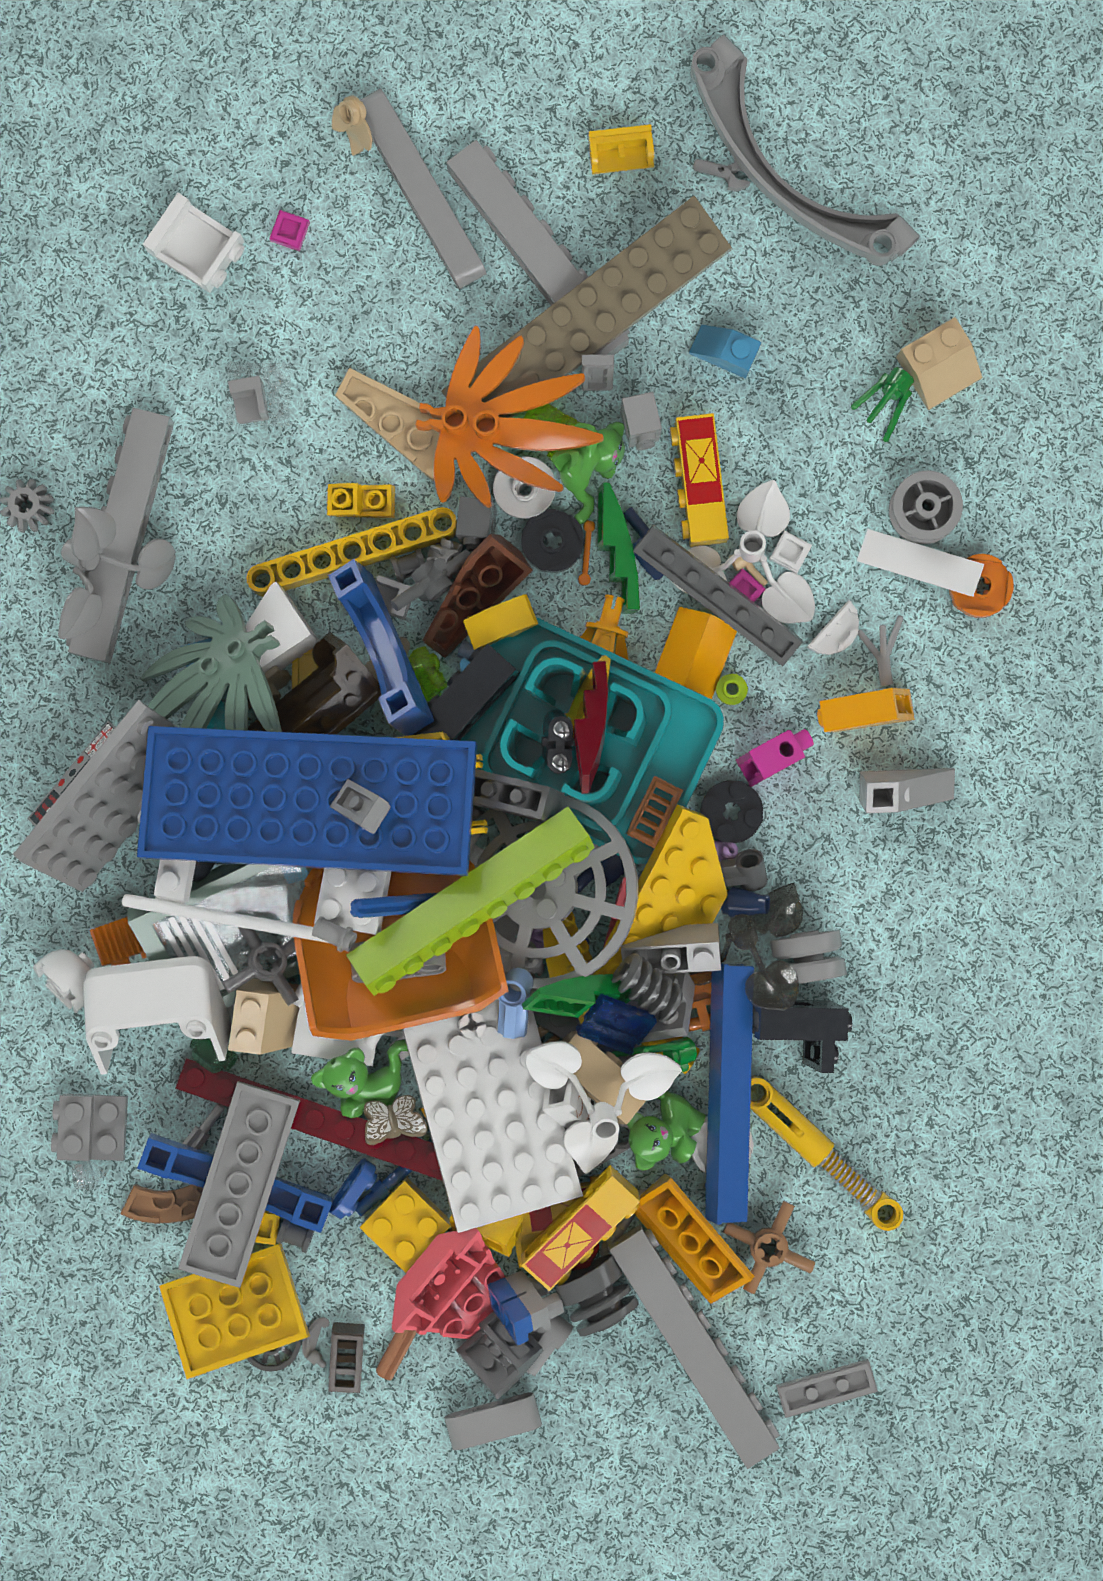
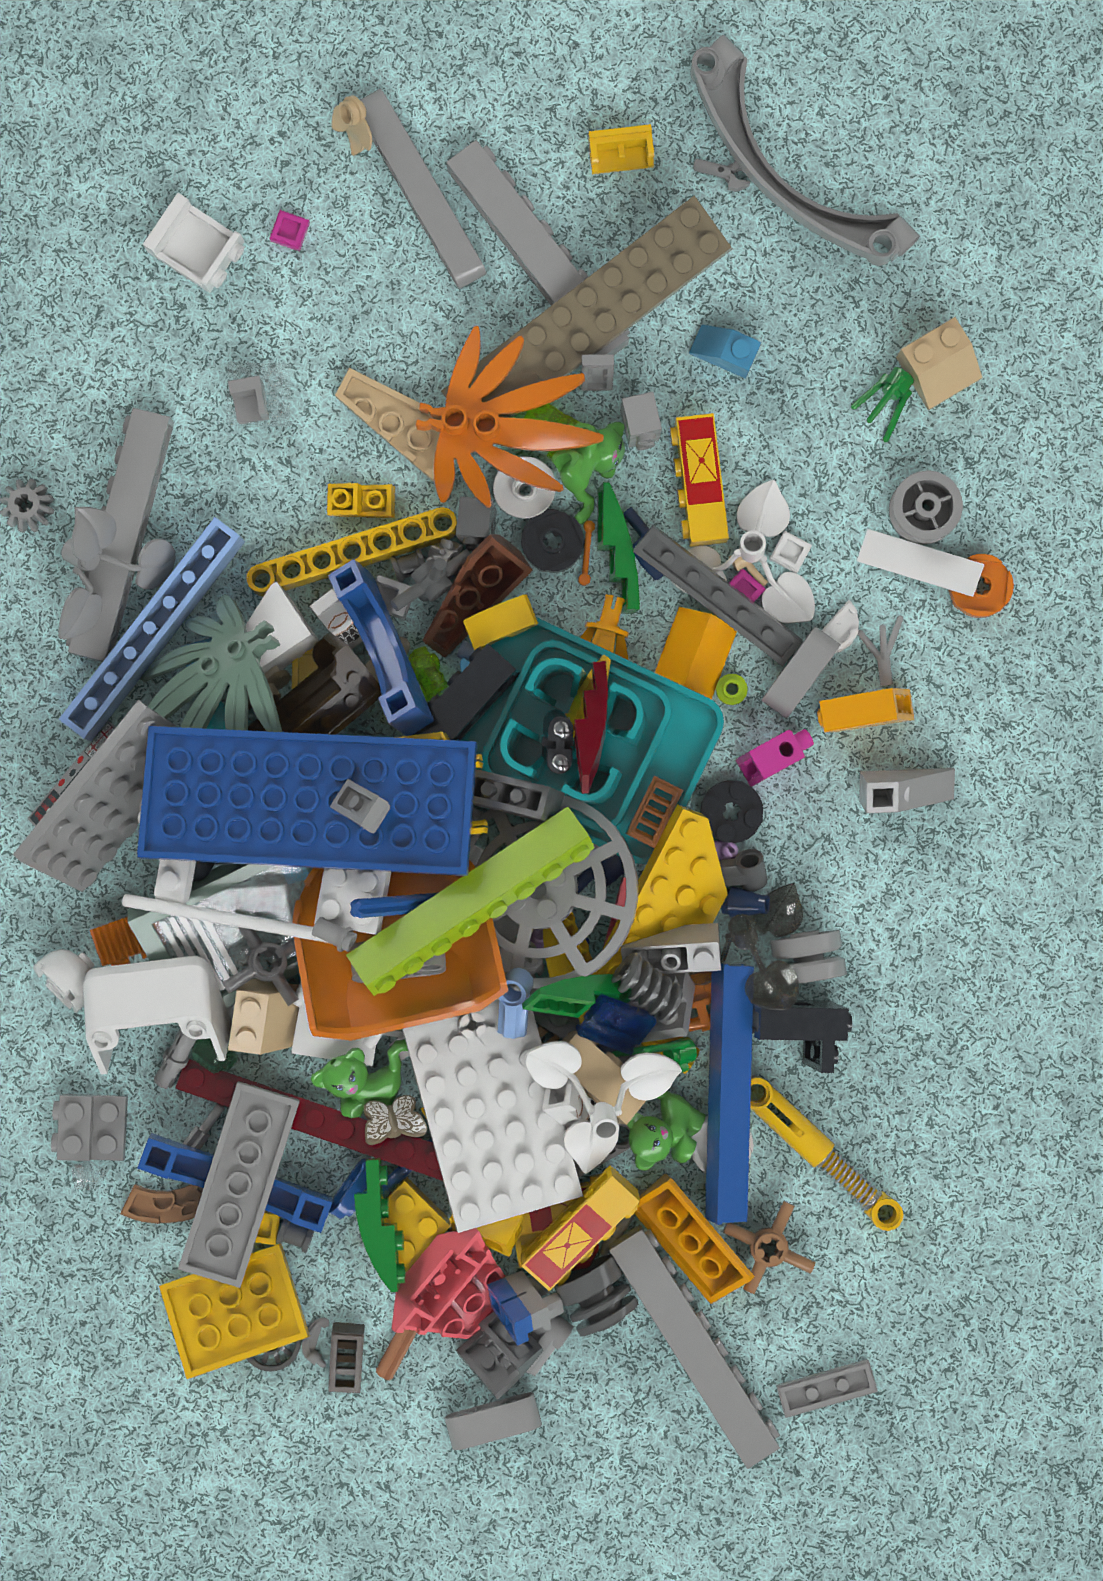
none -> light blue brick [59,517,245,741]
none -> light grey pin [154,1029,197,1089]
none -> white leg [310,589,363,650]
none -> green slope [354,1158,405,1292]
none -> light grey beam [761,626,841,719]

